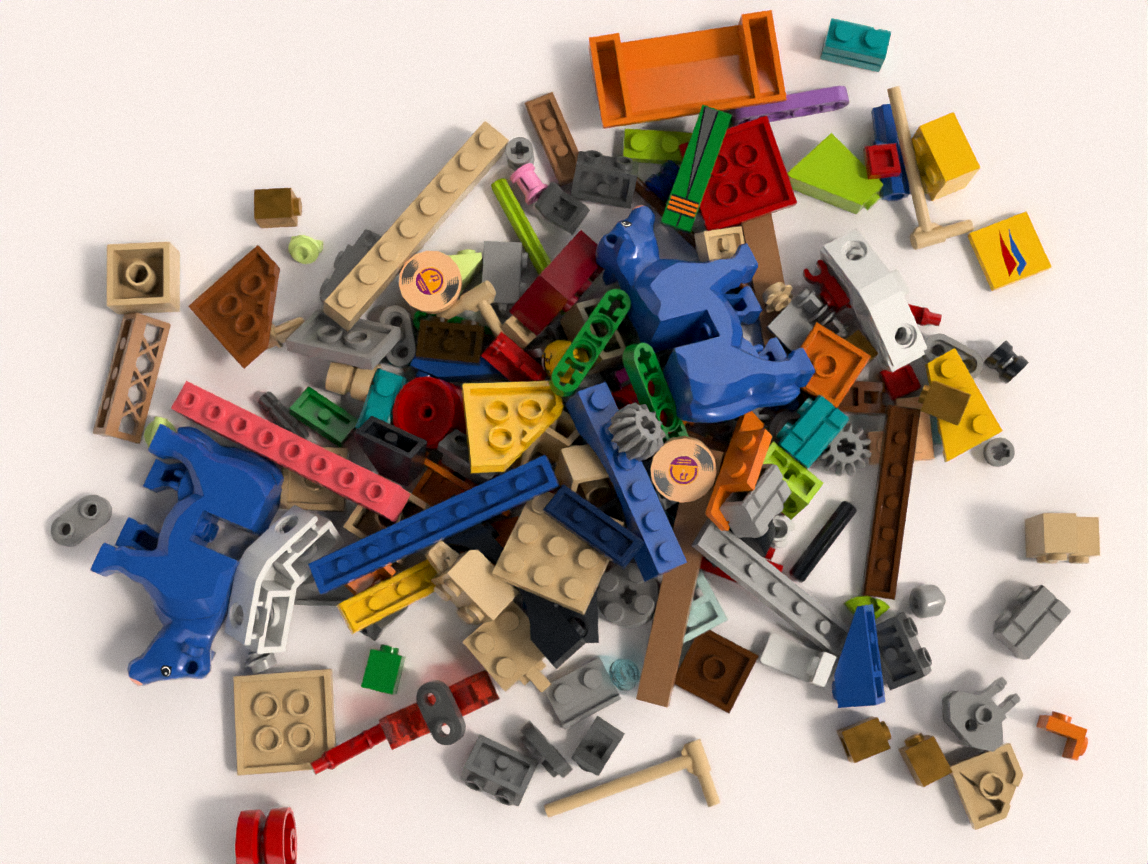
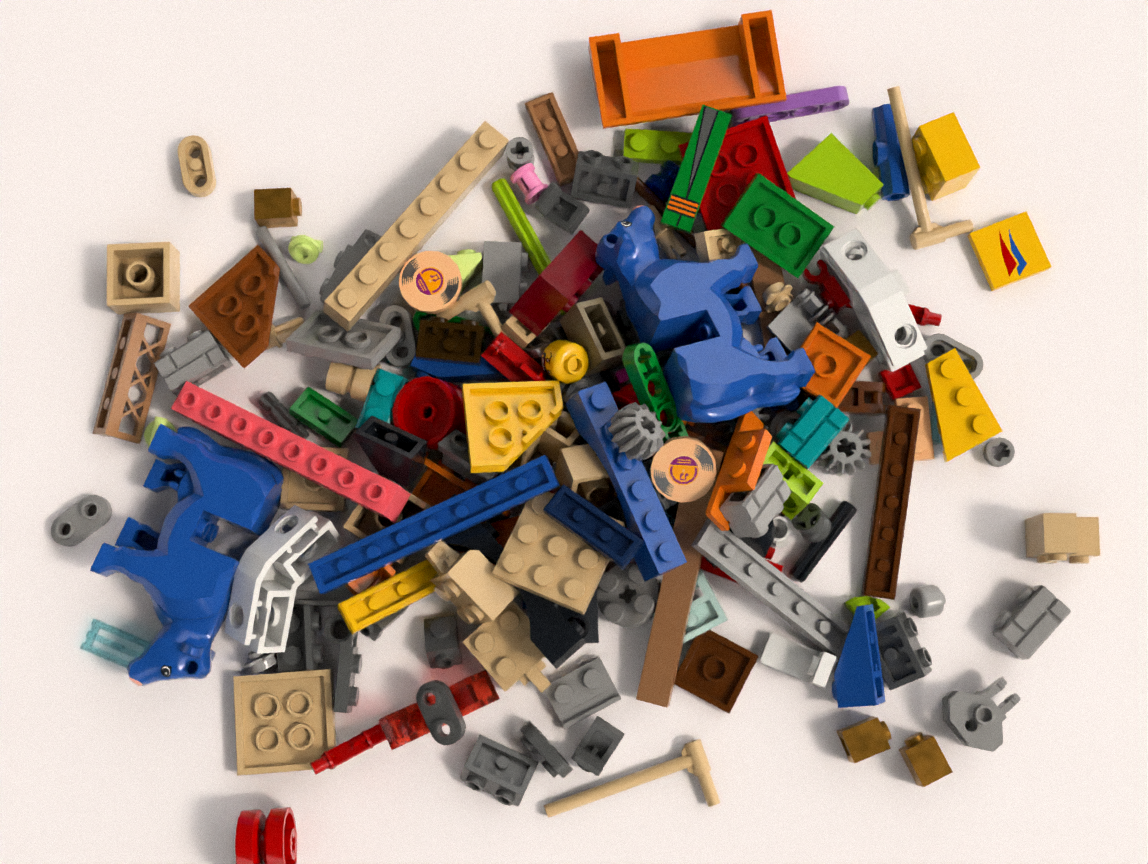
green brick [361,644,406,695] -> none
green beam [549,289,631,397] -> none
clear light blue plate [609,659,640,691] -> none
teal brick [820,18,891,72] -> none
red tile [863,143,901,180] -> none
pearl gold brick [918,380,971,425] -> none
tan plate [949,743,1023,830] -> none
black wheel [983,340,1029,384] -> none
orange bracket [1036,711,1088,761] -> none
none -> clear light blue tile [80,619,151,668]
none -> light grey brick [154,329,233,397]
none -> tan plate [178,135,216,197]
none -> light grey bar [255,226,311,310]
none -> dark grey bracket [277,605,323,673]
none -> dark grey plate [324,615,362,713]
none -> dark grey bracket [423,615,462,669]
none -> tan axle [647,205,687,260]
none -> green plate [721,173,835,278]
none -> dark grey wheel [792,503,831,543]

